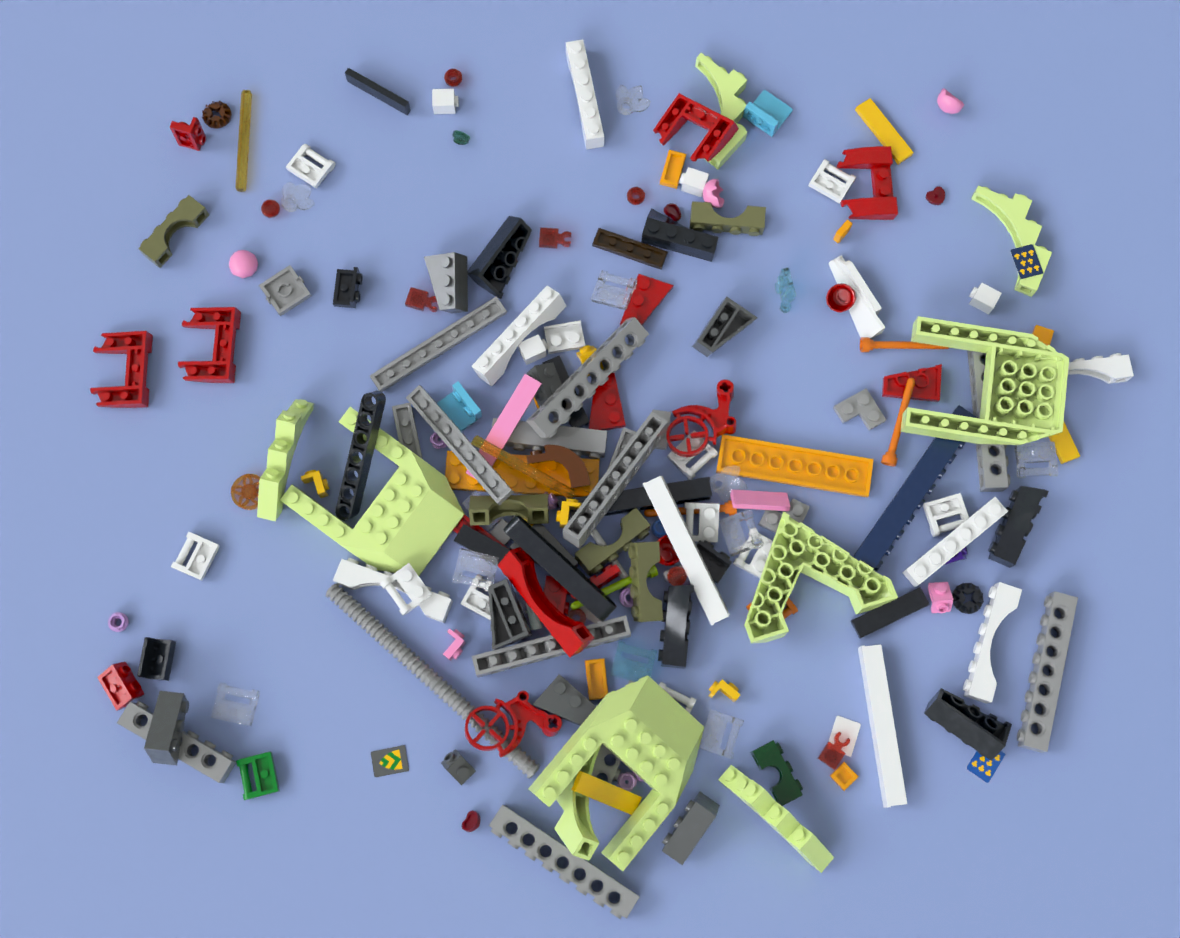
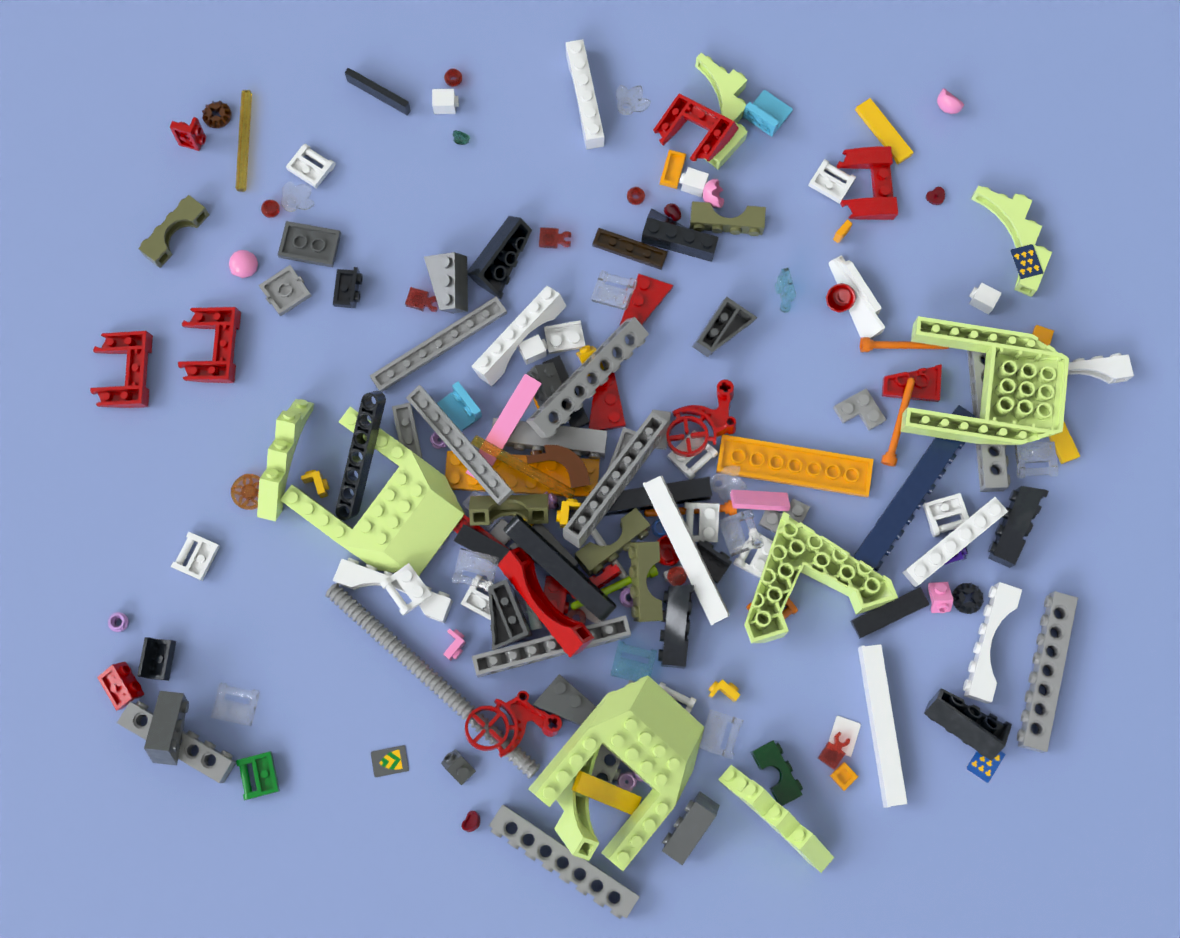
light orange tile [585,658,608,700] -> none
none -> dark grey plate [278,221,341,267]

